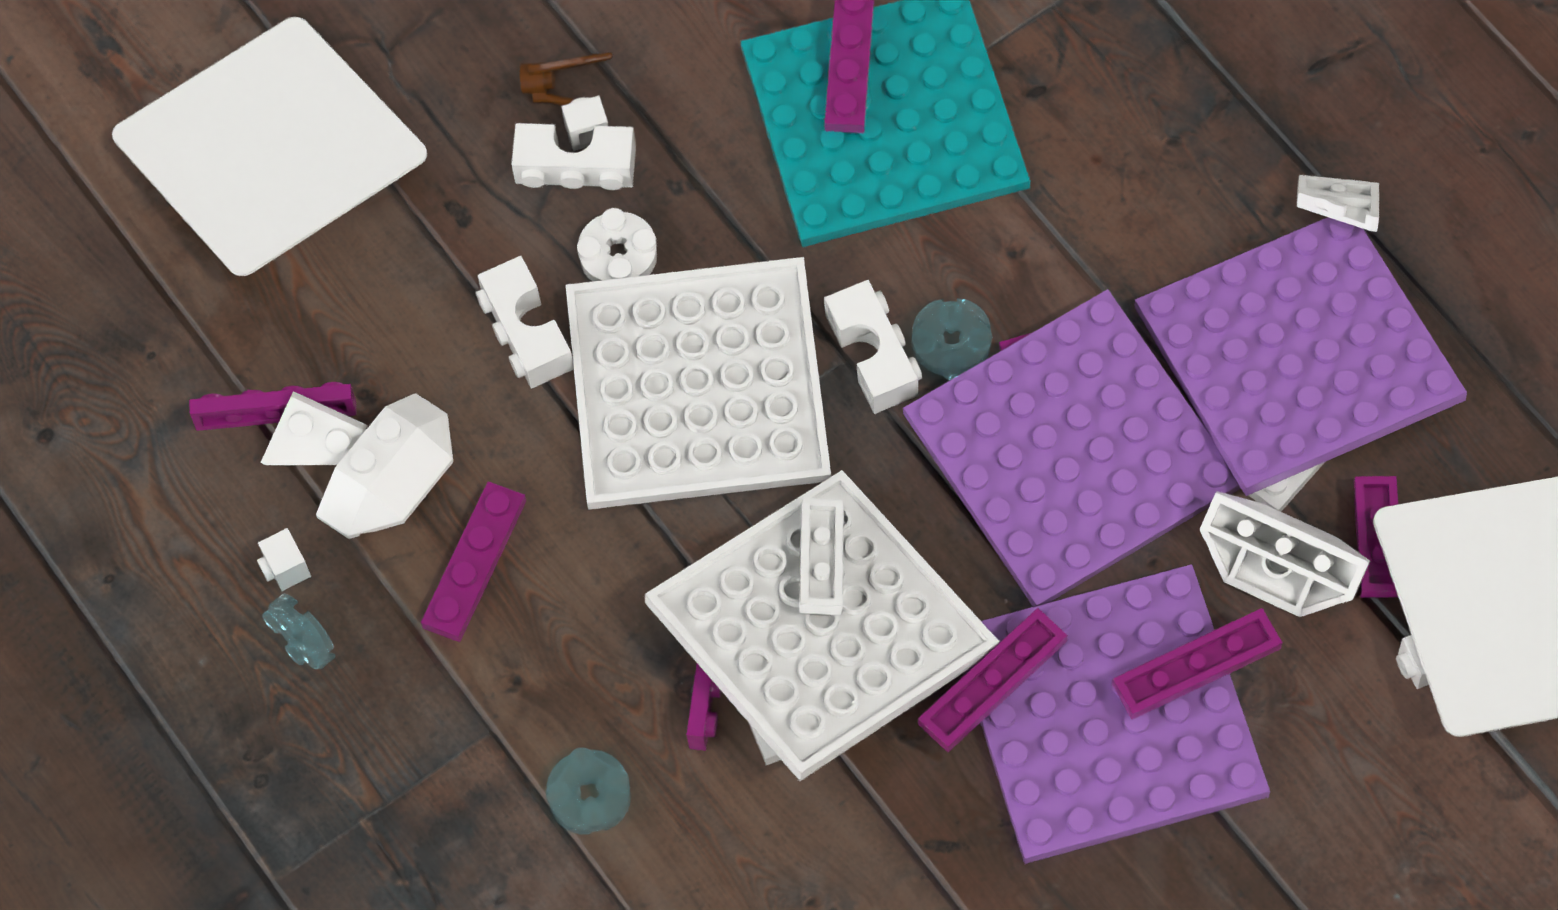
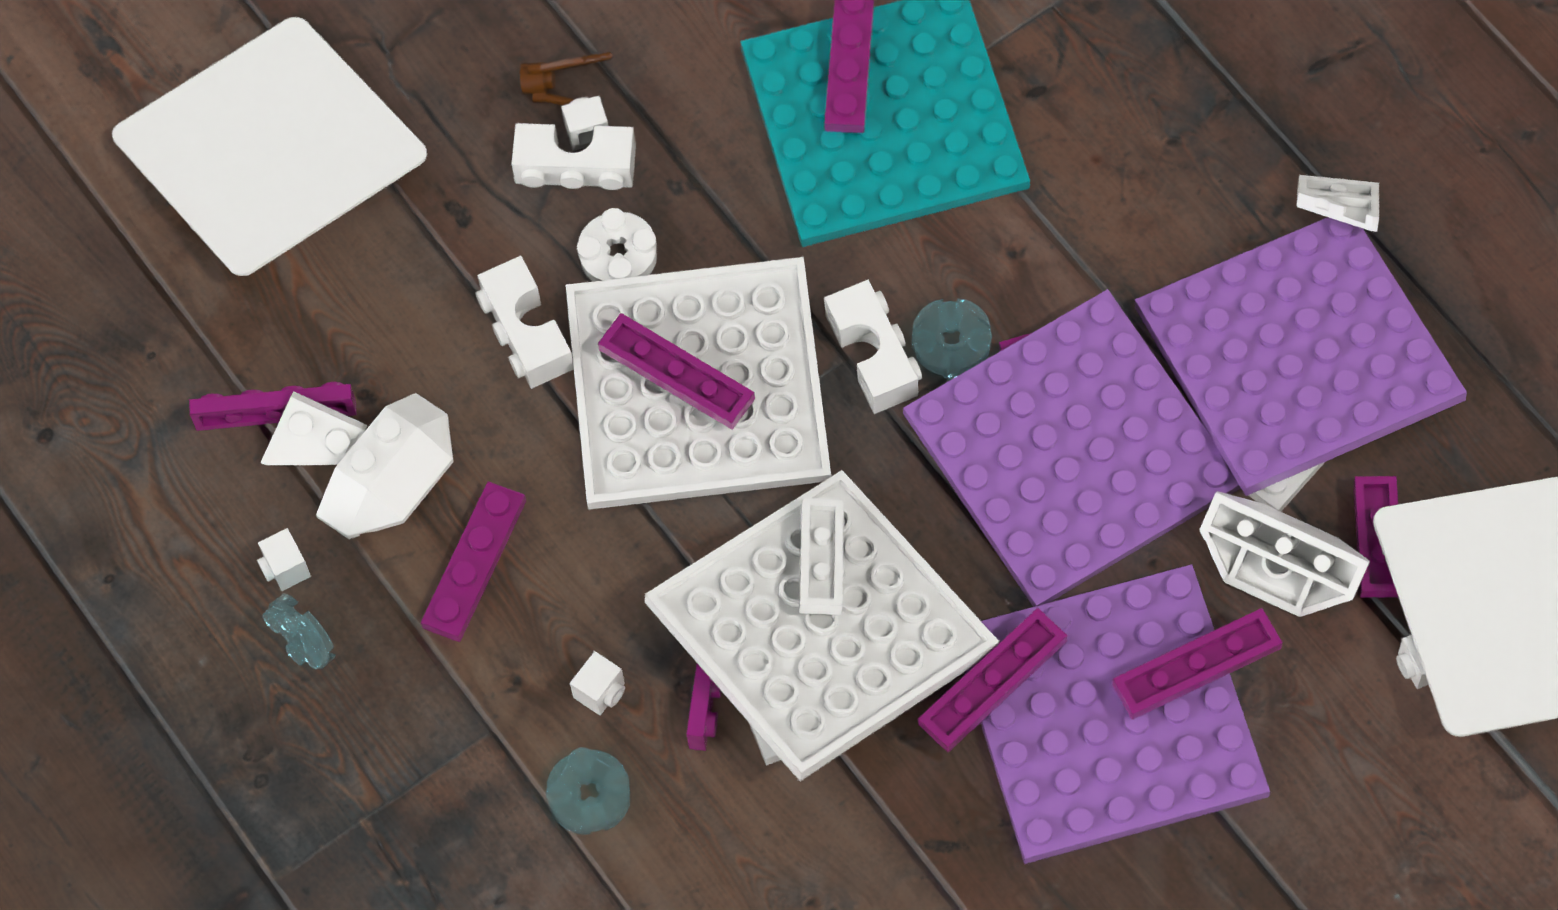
none -> white plate [570,651,625,715]
none -> magenta plate [598,313,755,430]

